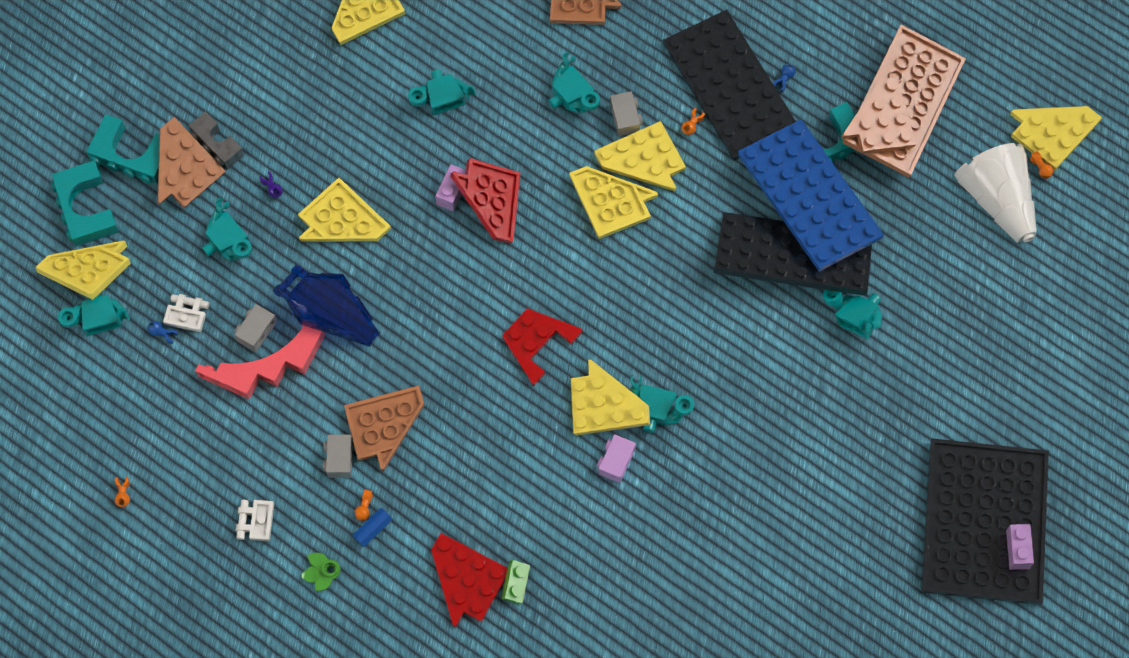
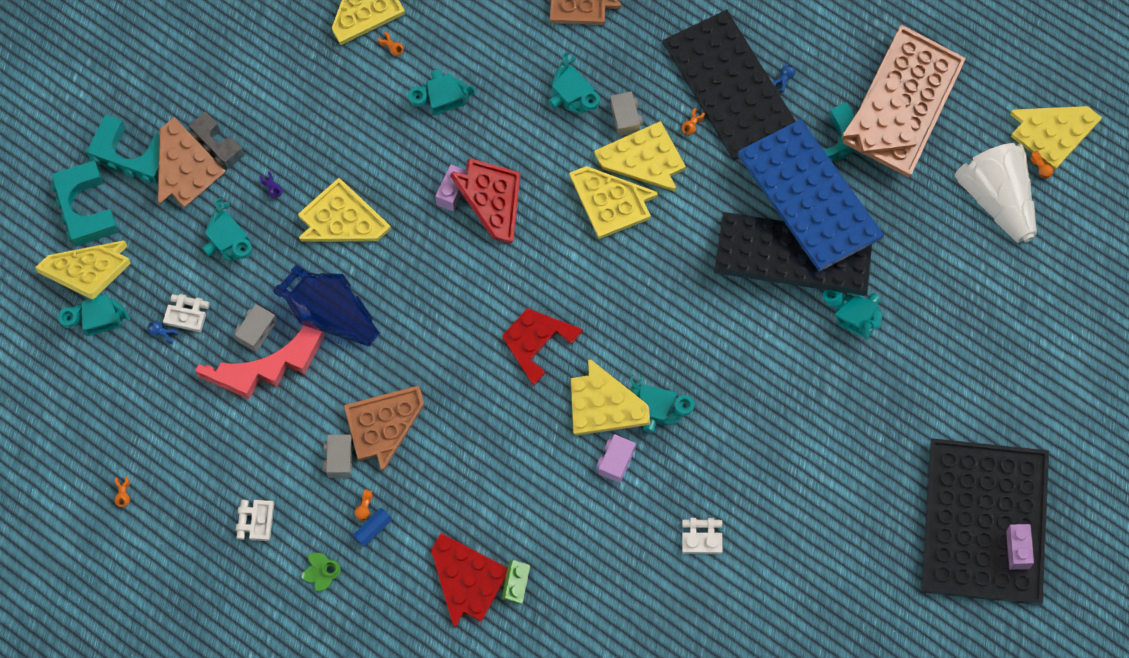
none -> orange arm [378,32,404,56]
none -> white plate [682,518,722,554]

